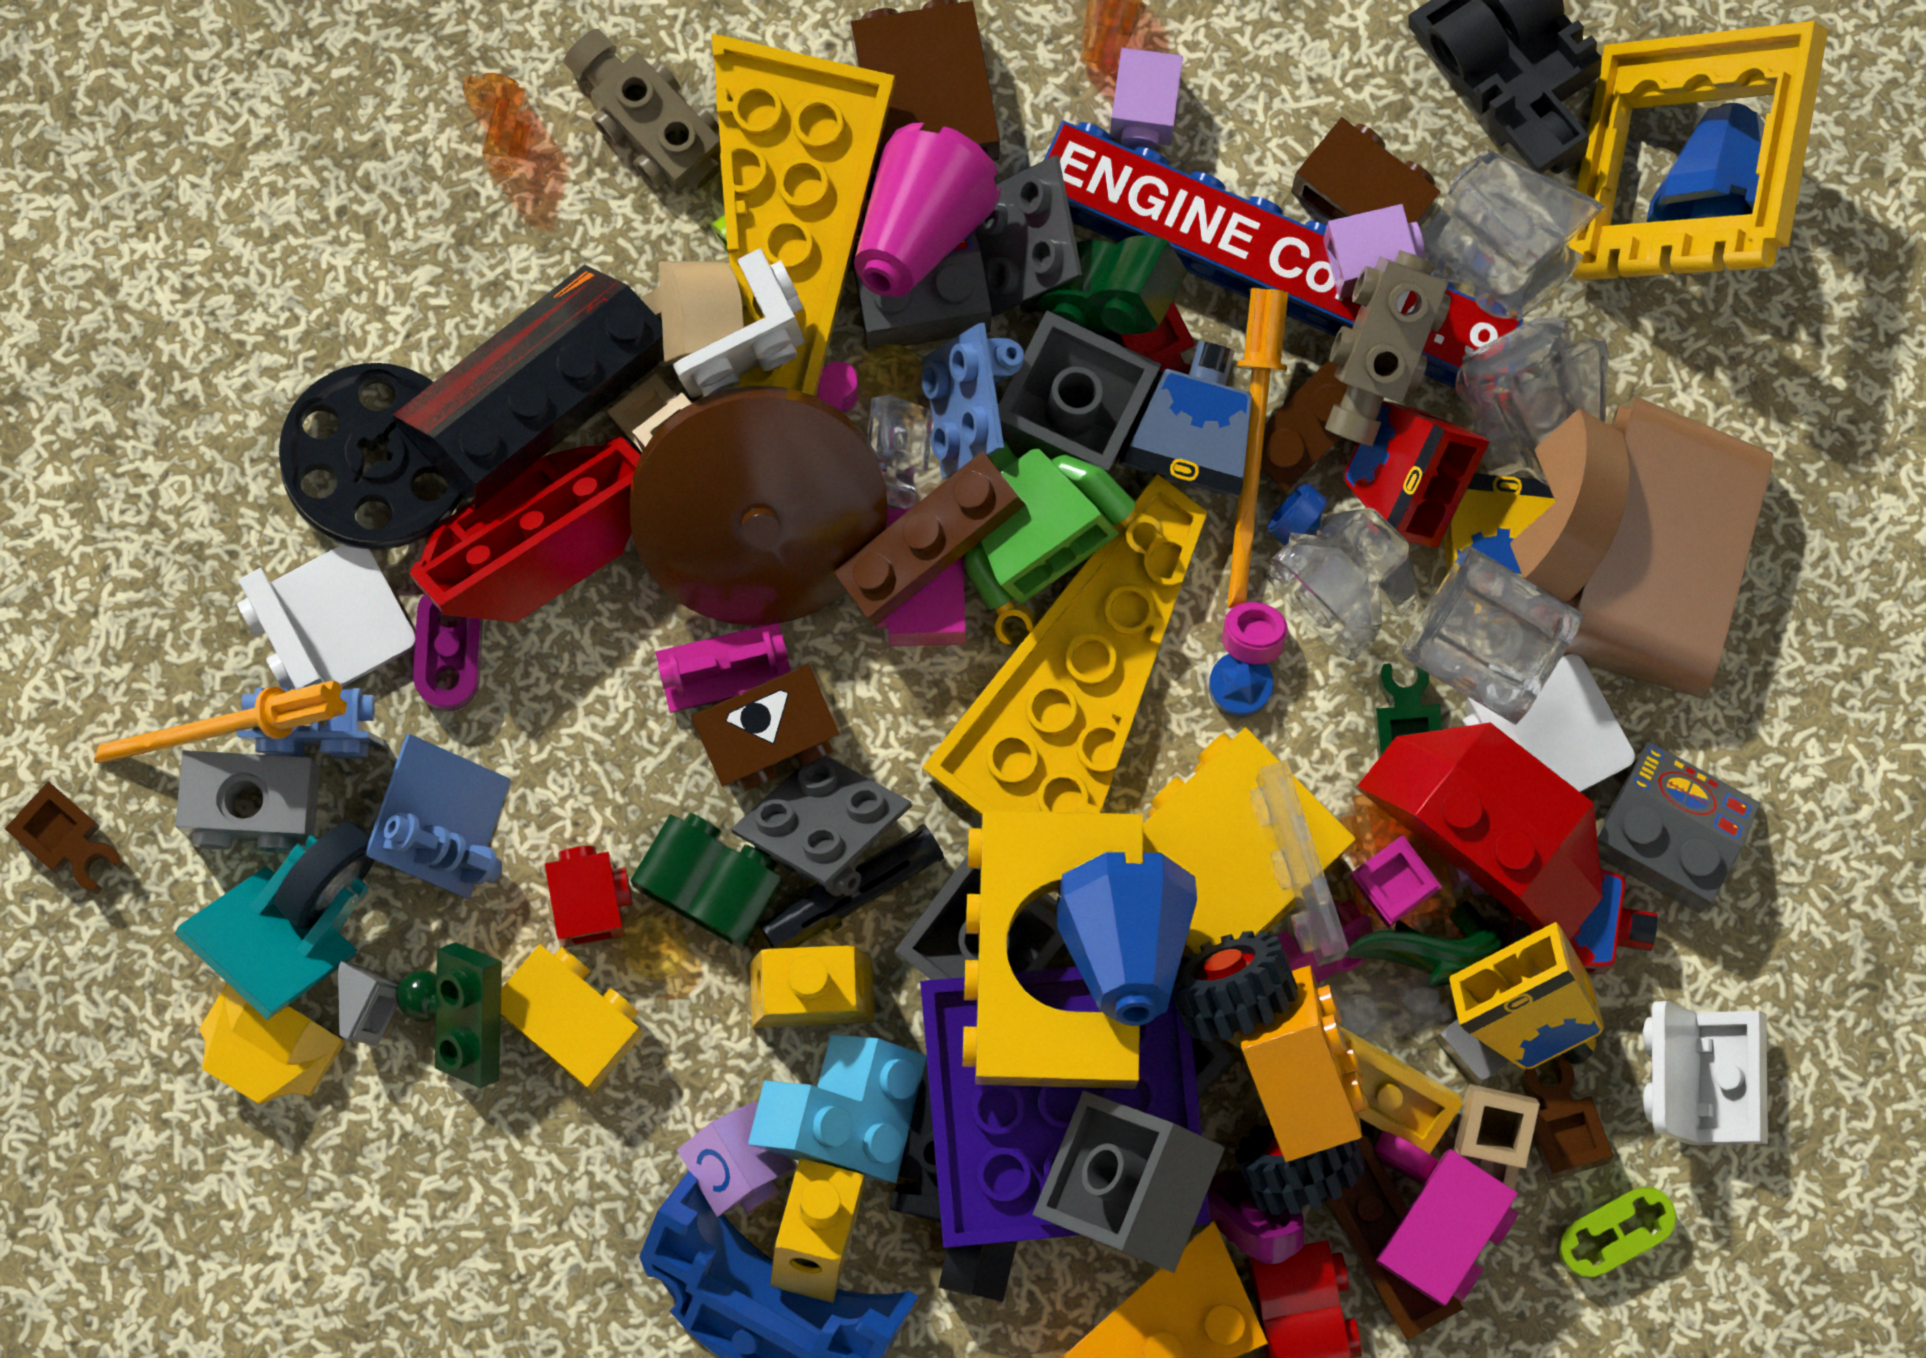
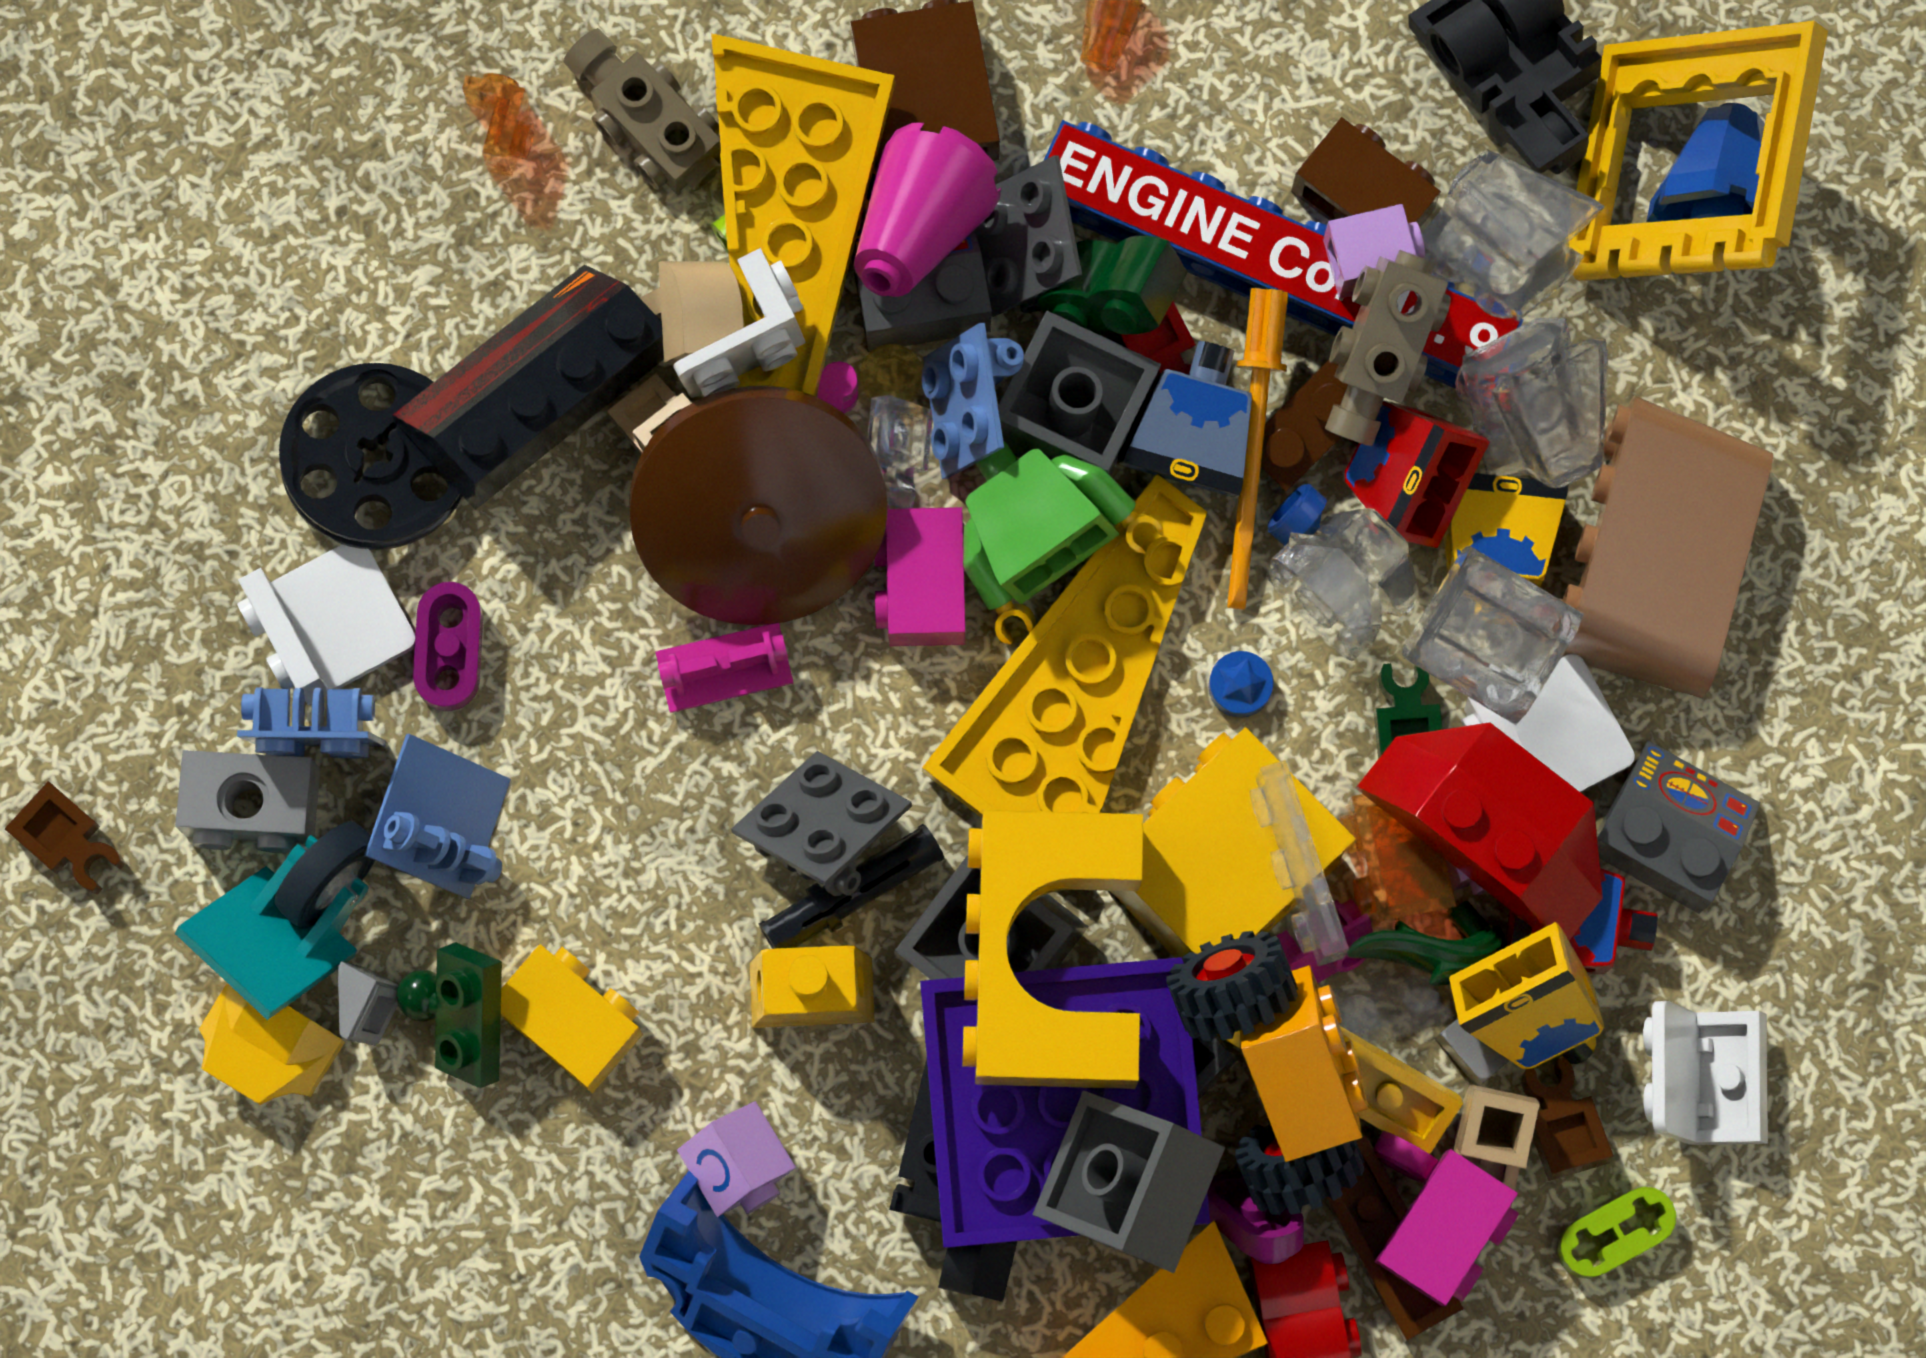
light orange piece [94,680,347,763] -> none
red wedge [409,437,640,623] -> none
red brick [544,845,633,948] -> none
clear yellow tile [623,914,688,981] -> none
dark green brick [630,813,783,951] -> none
reddish brown brick [691,663,845,793] -> none
medium azure brick [748,1034,927,1183] -> none
yellow torso [770,1158,866,1303] -> none
reddish brown plate [834,451,1026,626] -> none
blue cone [1056,852,1197,1026] -> none
lavender brick [1110,47,1183,150] -> none
dark pink tile [1222,602,1288,664] -> none
dark pink tile [1349,835,1442,928] -> none
medium nougat brick [1510,408,1630,603] -> none

